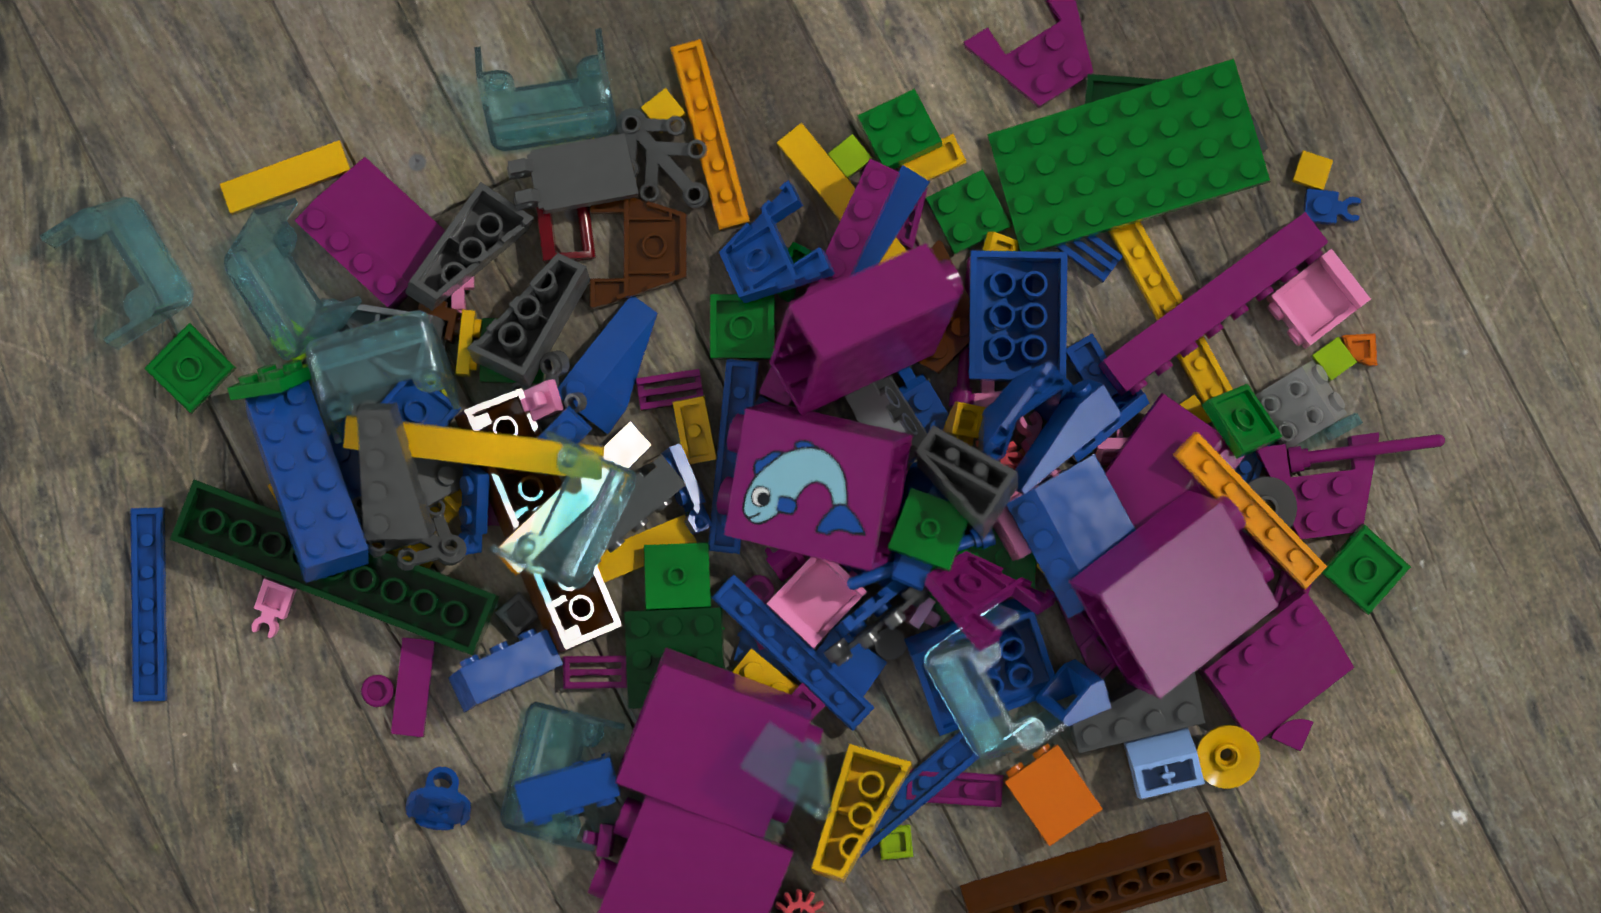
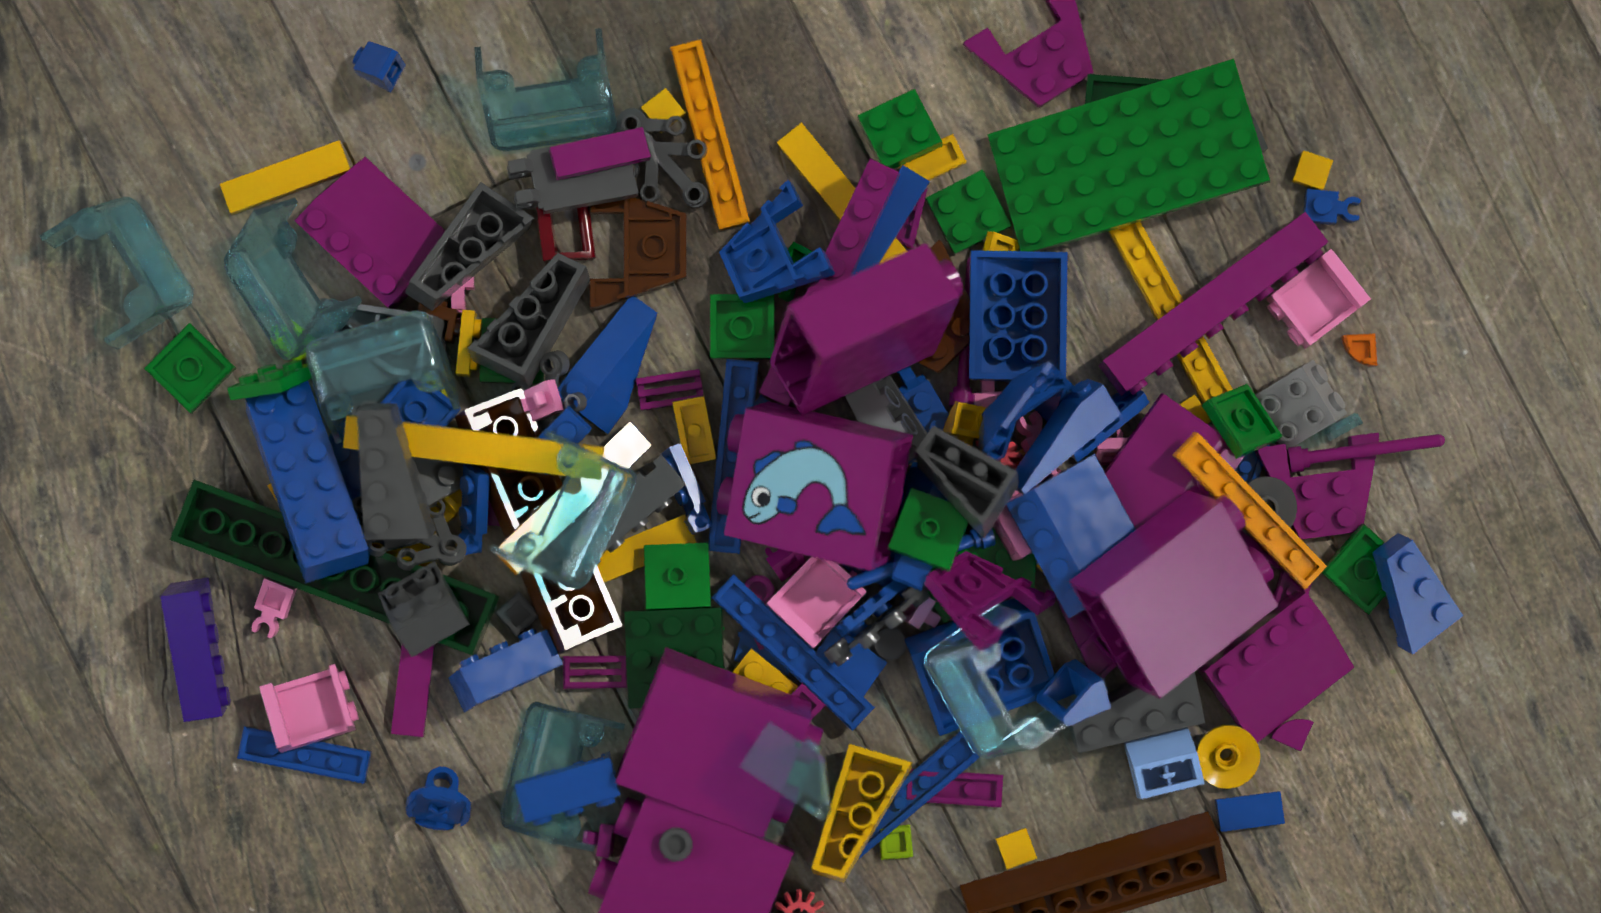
blue tile [130,507,167,702] -> none
magenta tile [361,675,395,707] -> none
lime tile [828,134,872,179] -> none
orange panel [1003,743,1103,846] -> none
blue tile [1055,235,1123,282] -> none
blue plate [1066,333,1118,397] -> none
lime tile [1311,337,1357,382] -> none
none -> dark purple wedge [160,577,230,722]
none -> blue tile [237,726,372,784]
none -> bright pink panel [259,664,359,753]
none -> blue slope [353,41,406,93]
none -> dark grey slope [378,561,469,657]
none -> magenta tile [549,127,651,180]
none -> dark grey tile [659,827,693,861]
none -> yellow tile [995,827,1037,870]
none -> blue tile [1215,791,1285,832]
none -> blue wedge [1372,533,1464,655]

